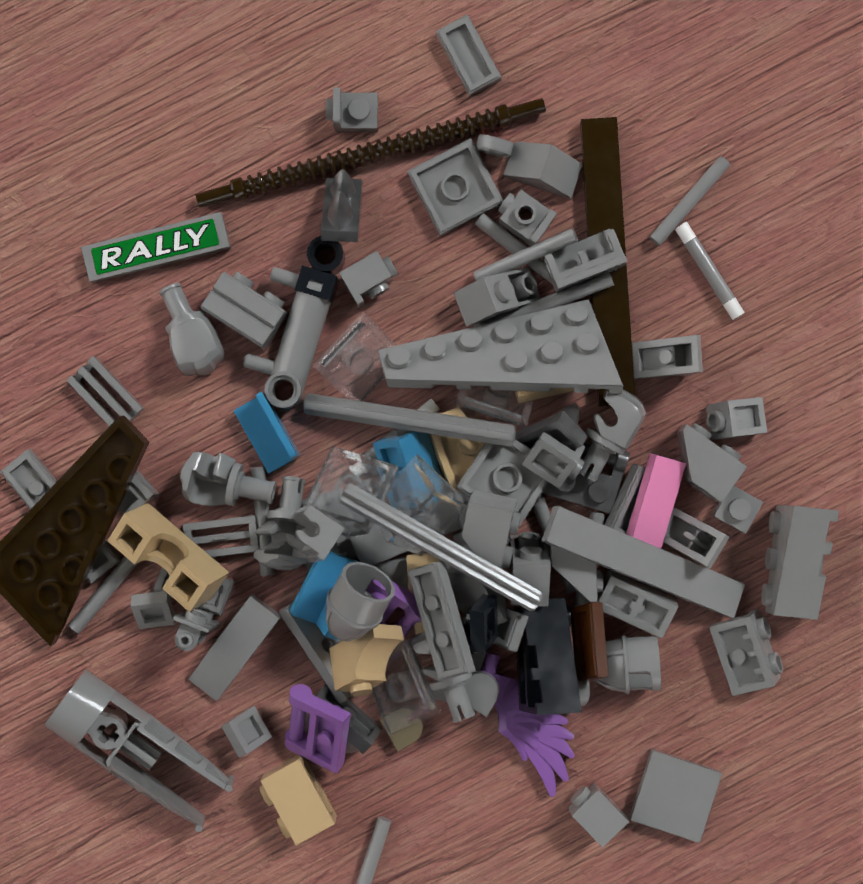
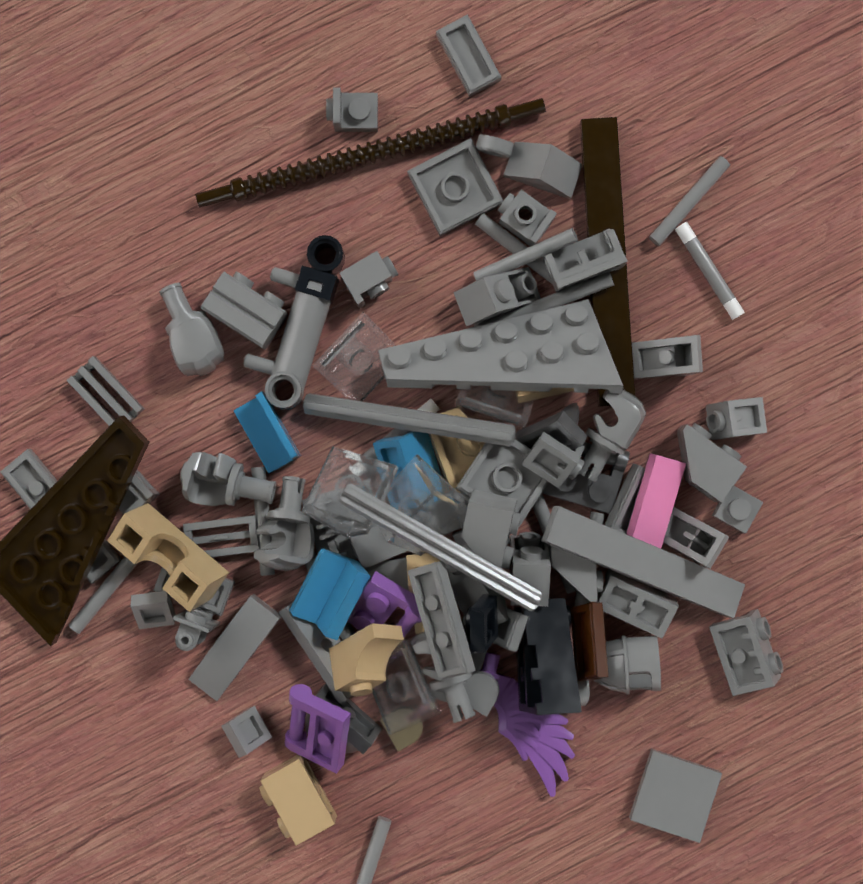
light grey piece [44,669,235,832] -> none
tile [81,212,231,283] -> none
light grey hinge [285,505,345,563] -> none
flat silver tile [321,169,362,242] -> none
light grey helmet [325,562,395,642] -> none
light grey brick [568,782,629,848] -> none
light grey wedge [761,504,839,620] -> none

